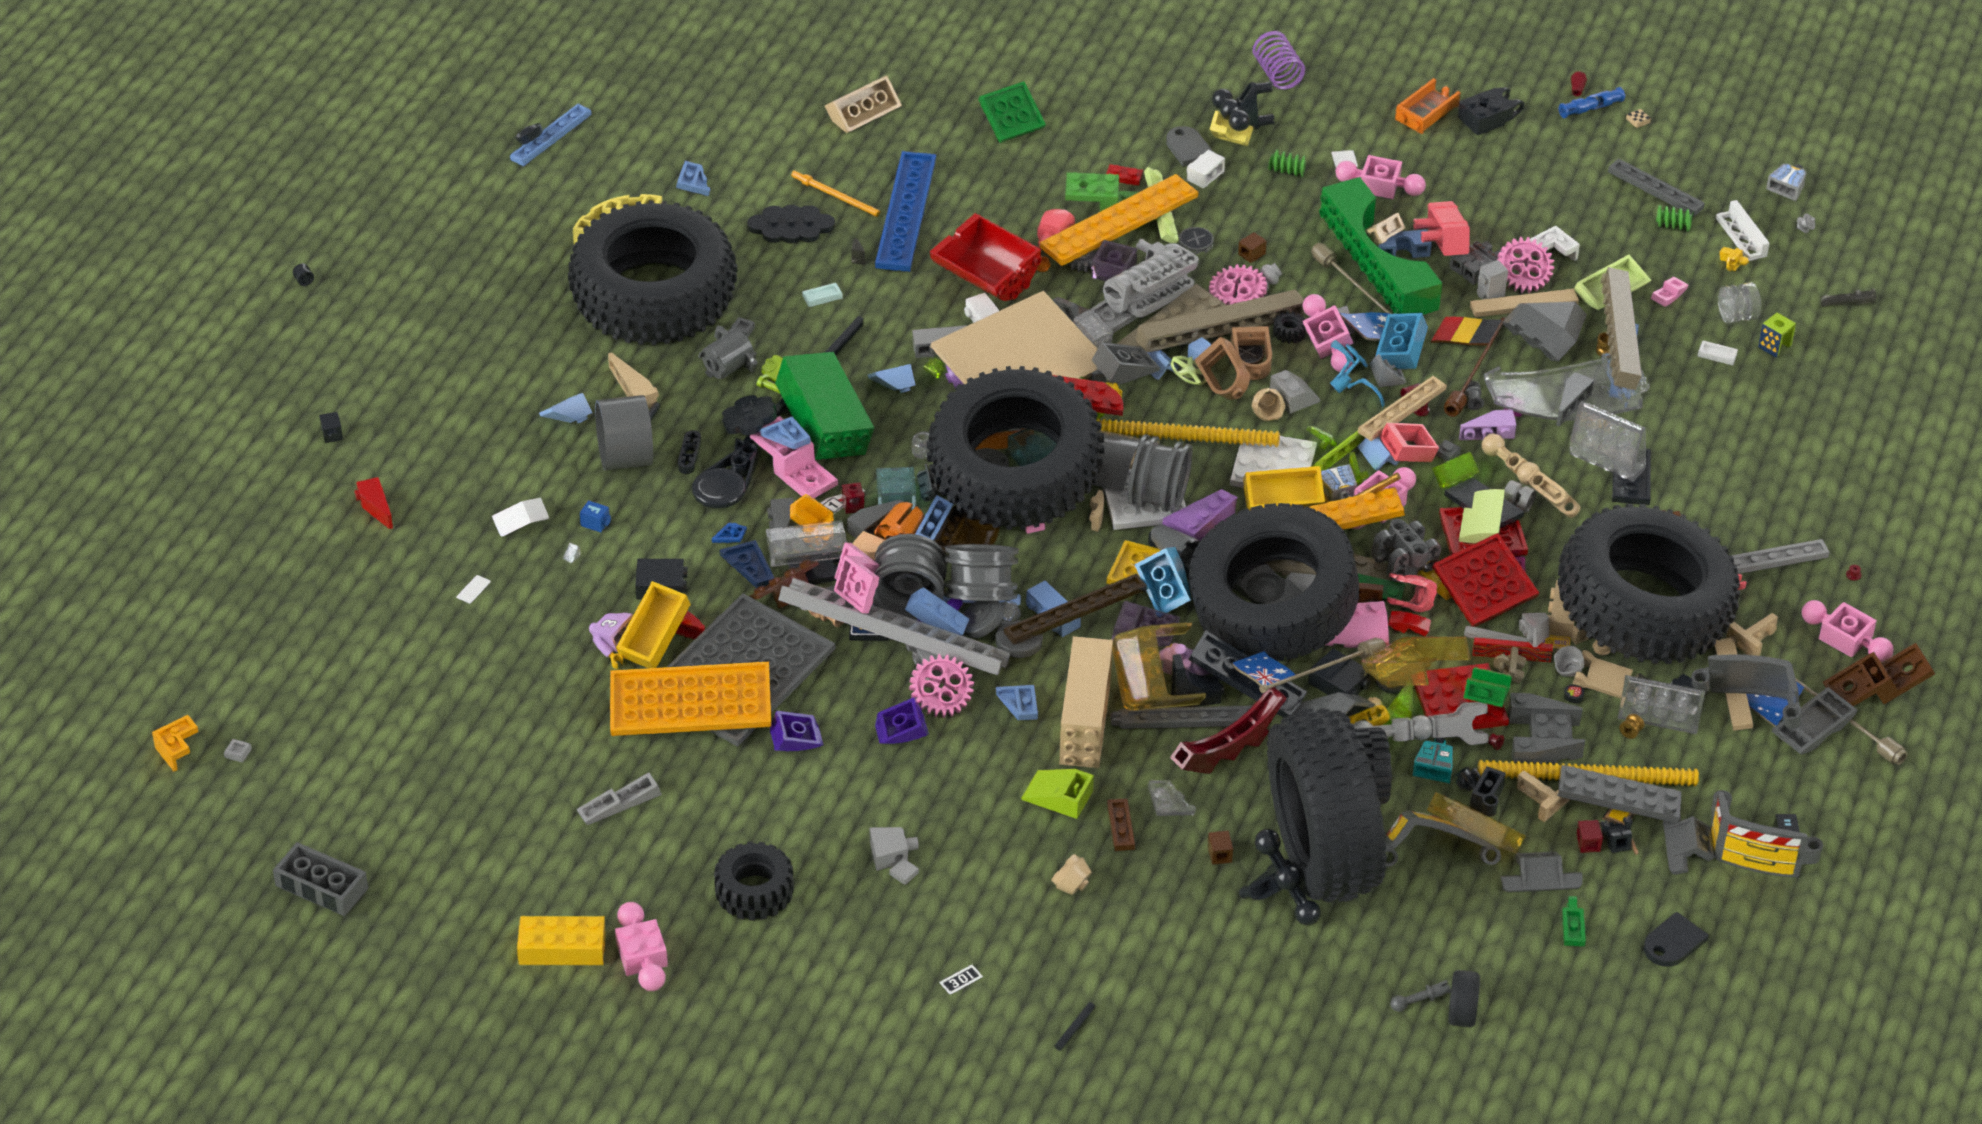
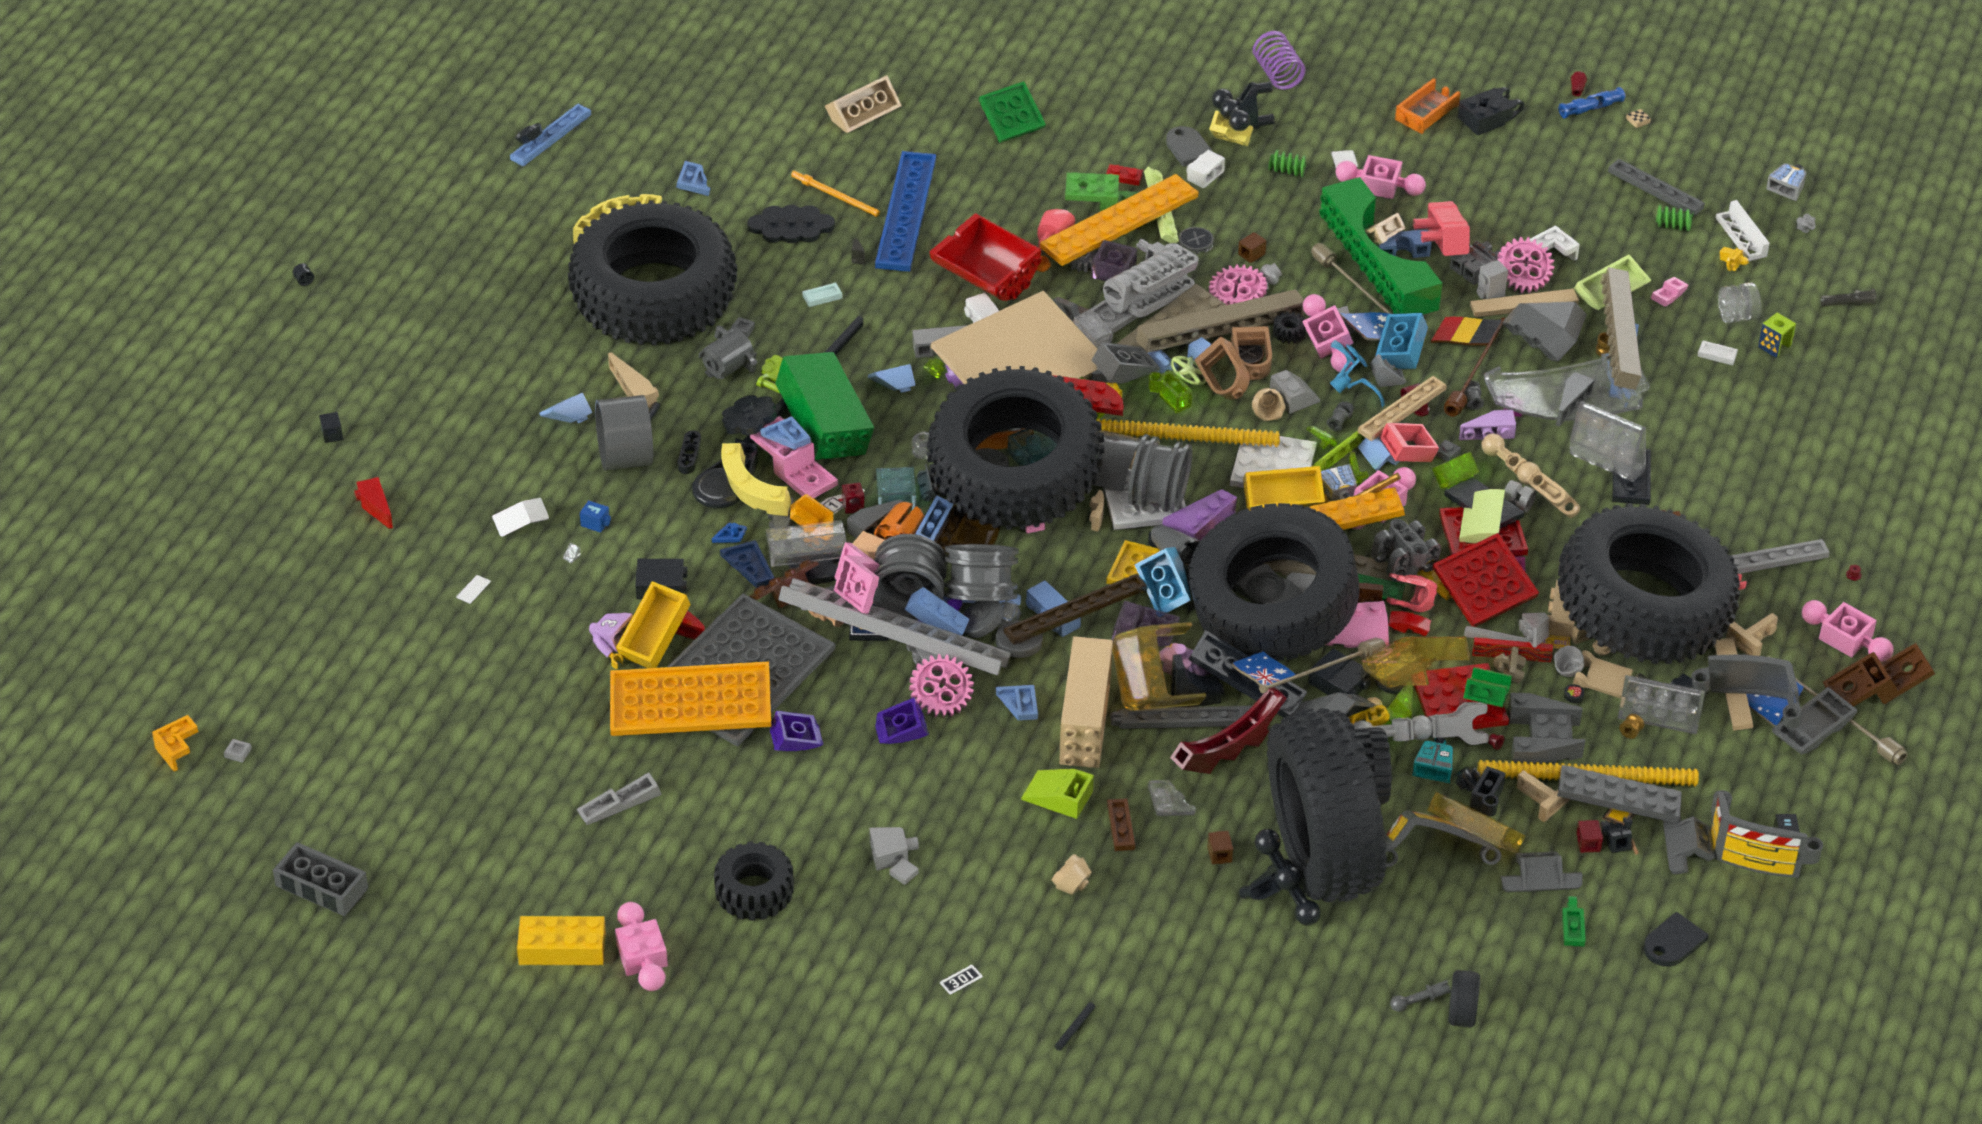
none -> light yellow brick [721,443,791,516]
none -> clear neon green hinge [1148,370,1192,414]
none -> dark grey connector [1327,401,1354,432]

